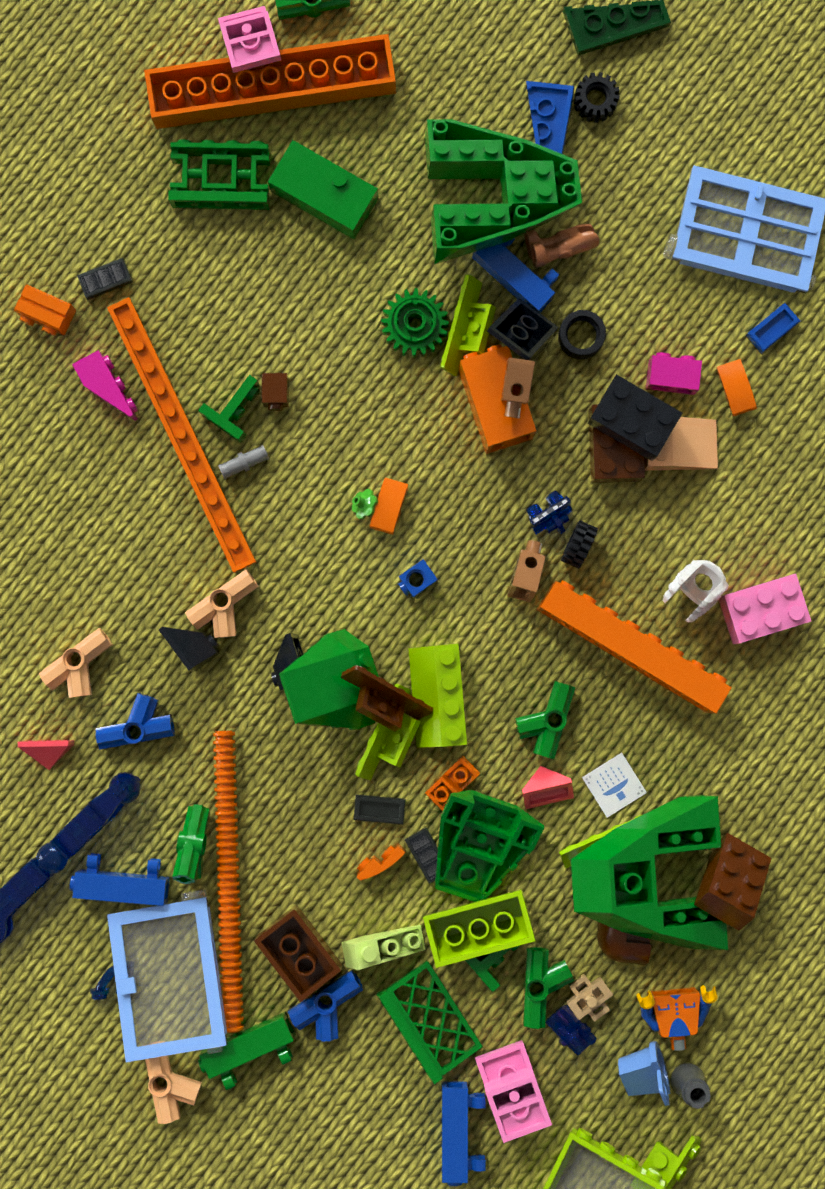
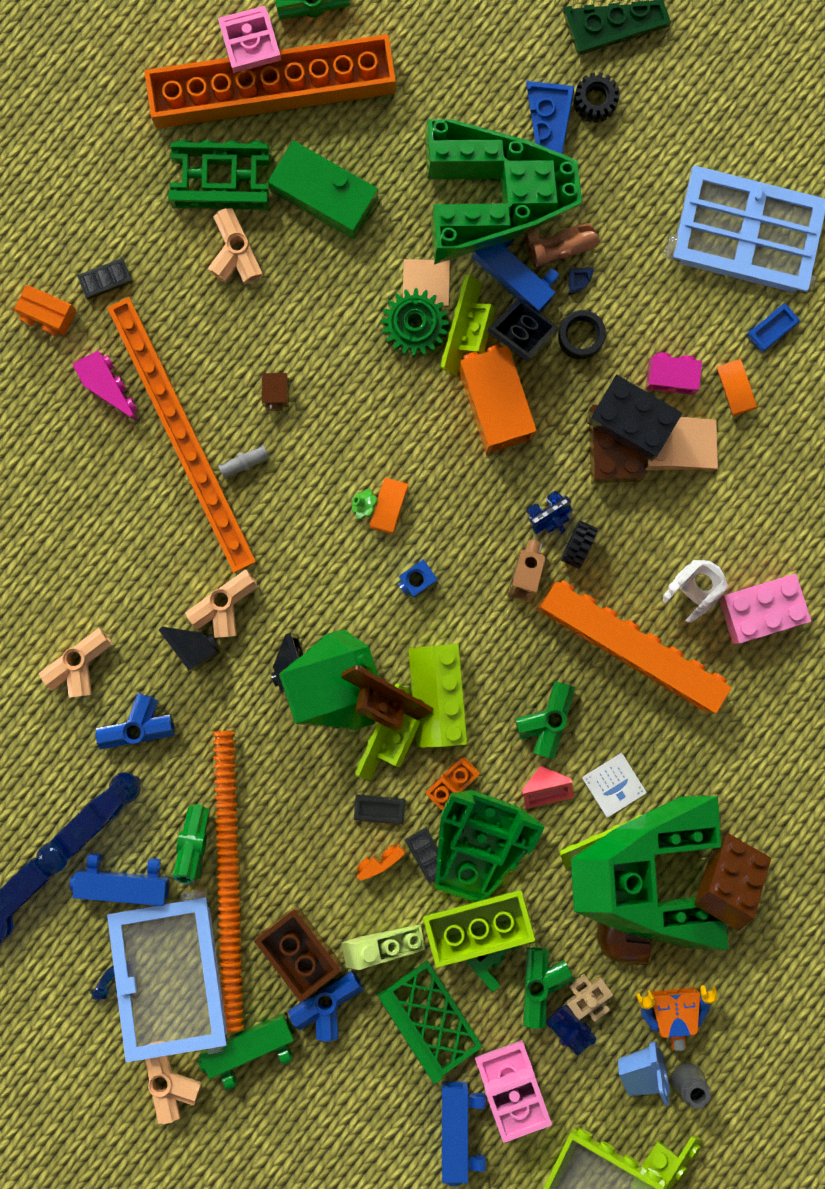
coral slope [18,740,74,770] -> none
green bracket [198,374,260,443] -> none
medium nougat torso [501,358,535,418] -> none
none -> light nougat piece [208,208,263,285]
none -> light nougat sticker [403,259,450,306]
none -> dark blue tile [568,268,594,295]

